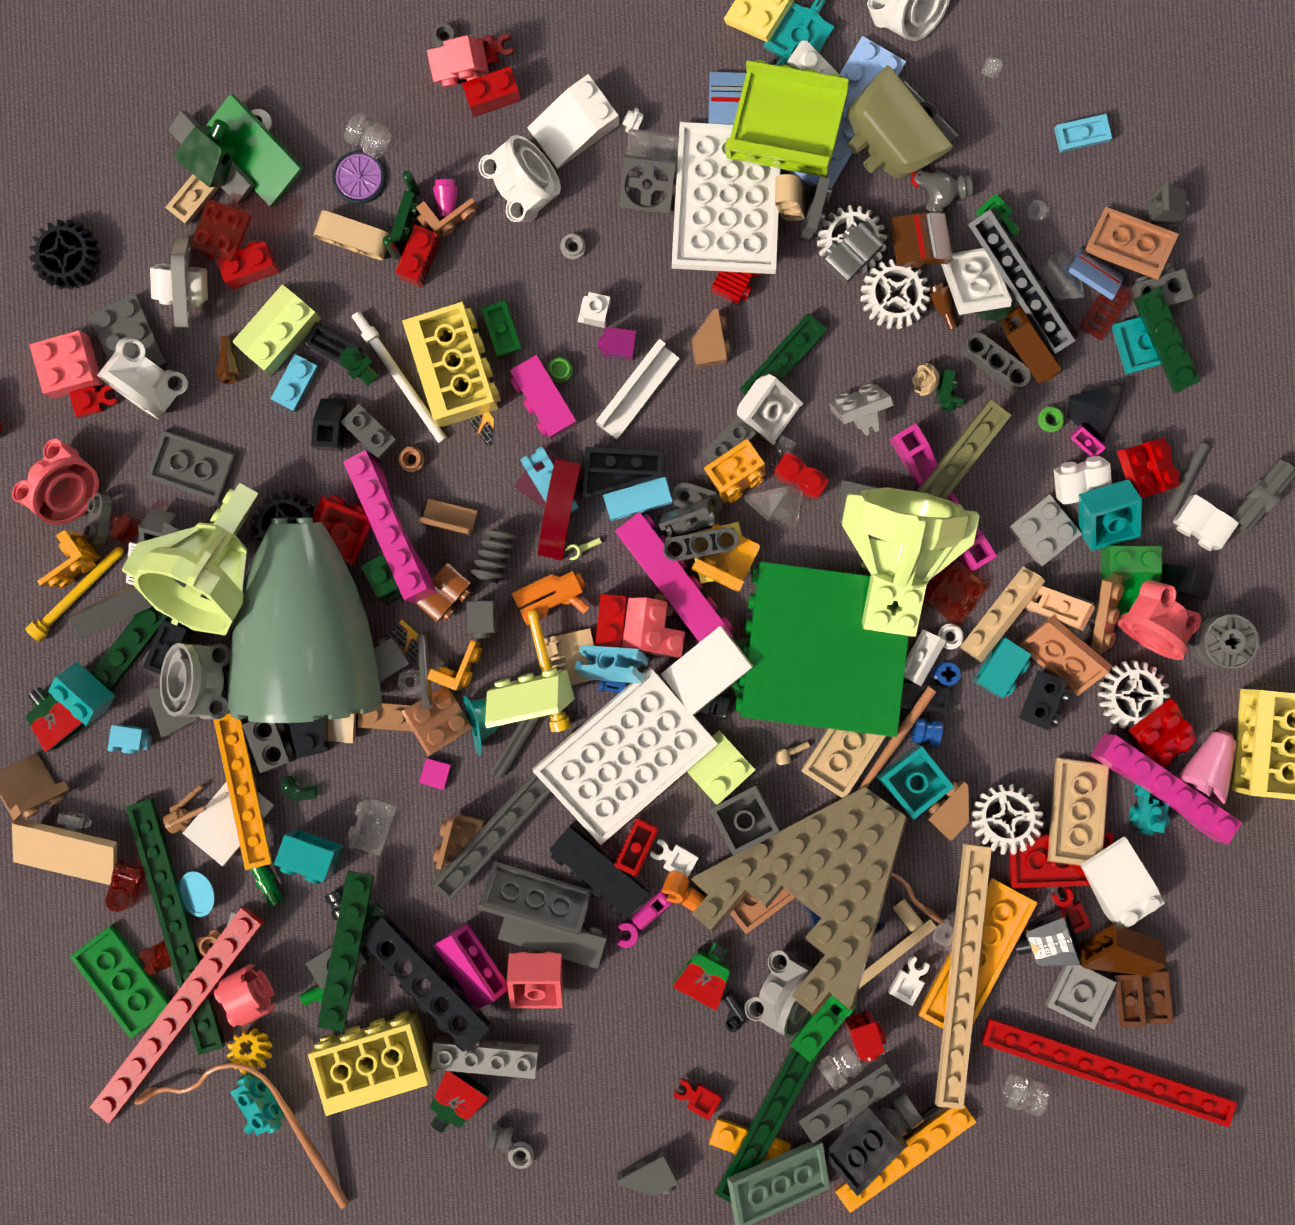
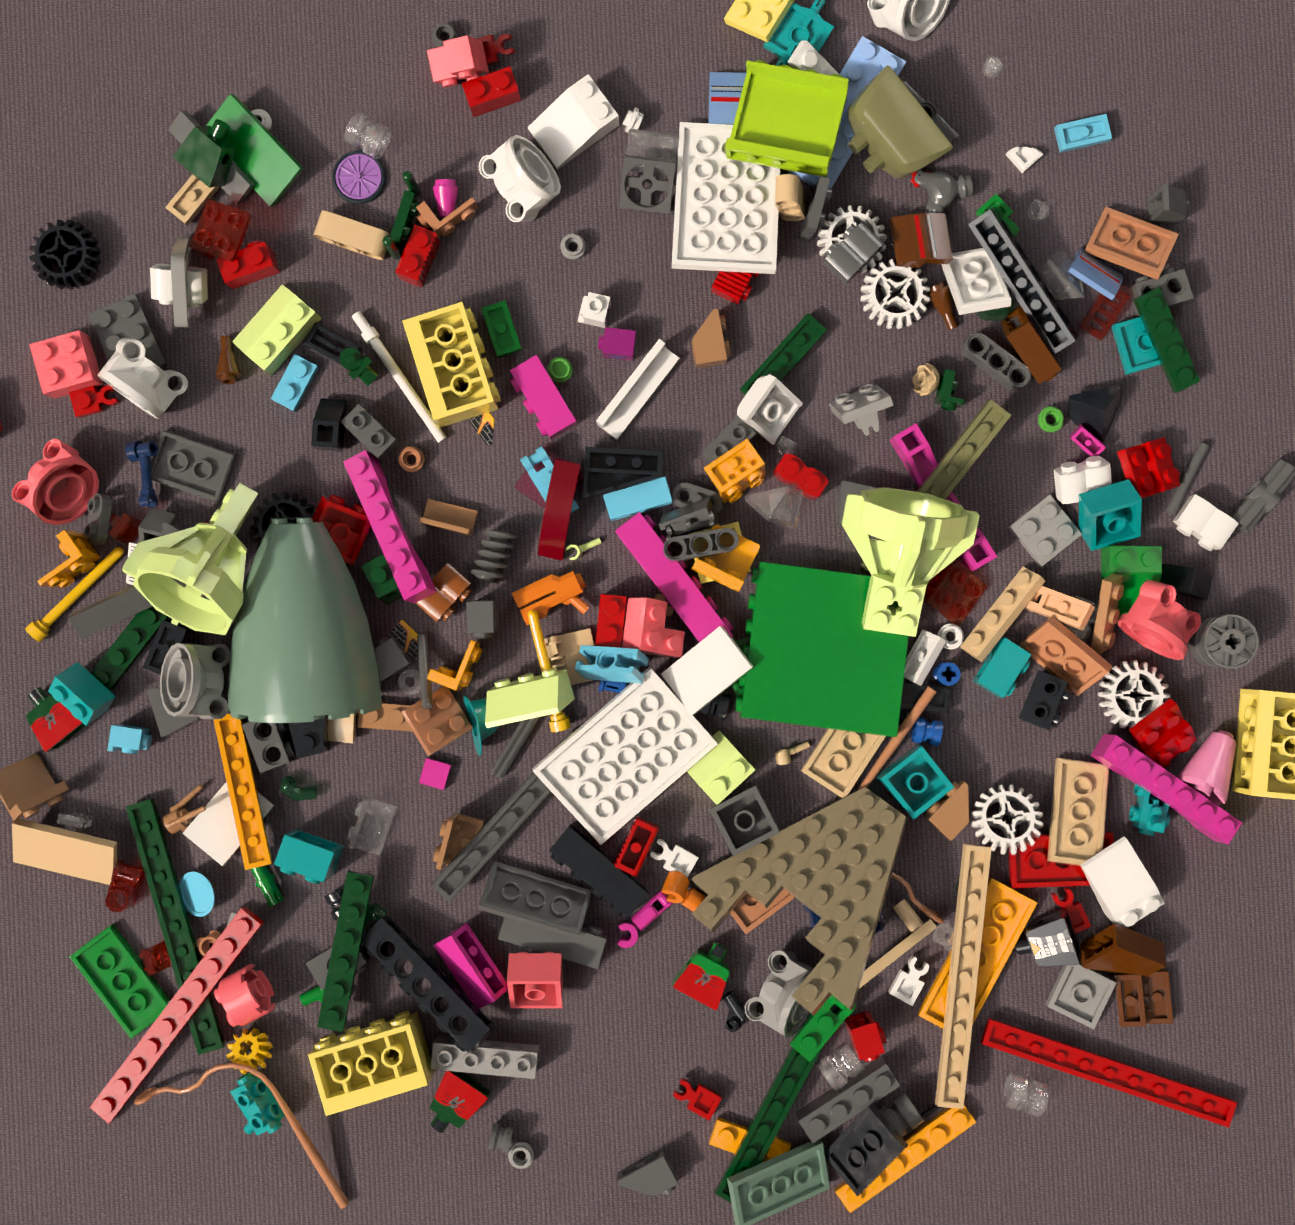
none -> dark blue brick [125,440,158,508]
none -> white tile [1006,147,1043,173]

